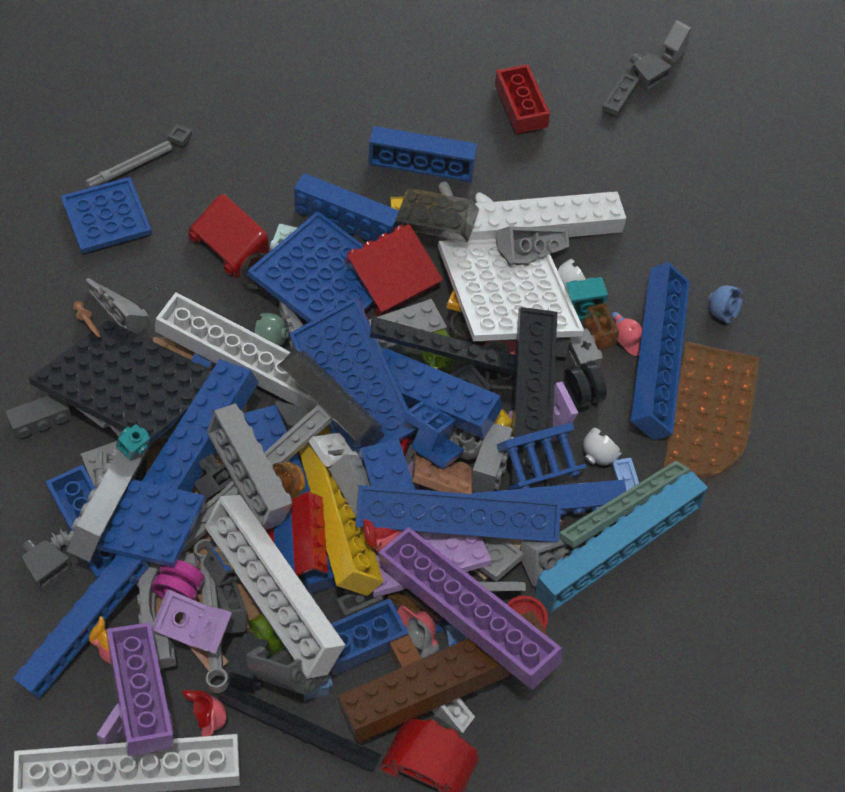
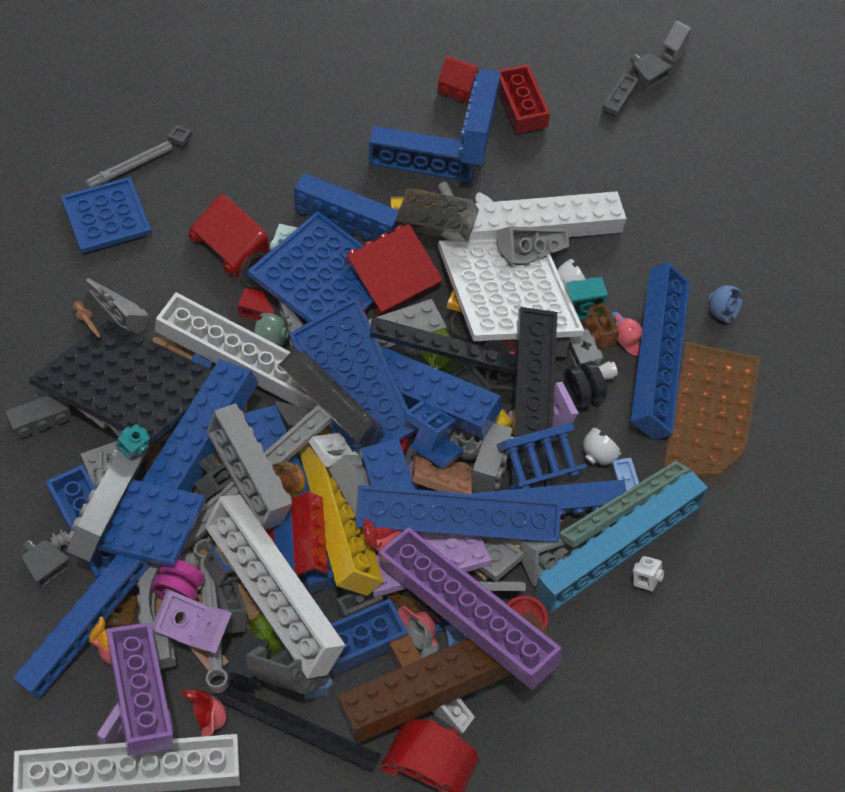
none -> clear orange piece [105,594,138,629]
none -> red slope [238,288,275,321]
none -> red slope [437,56,478,104]
none -> blue brick [458,68,501,165]
none -> white cone [598,361,618,380]
none -> white brick [633,556,664,591]

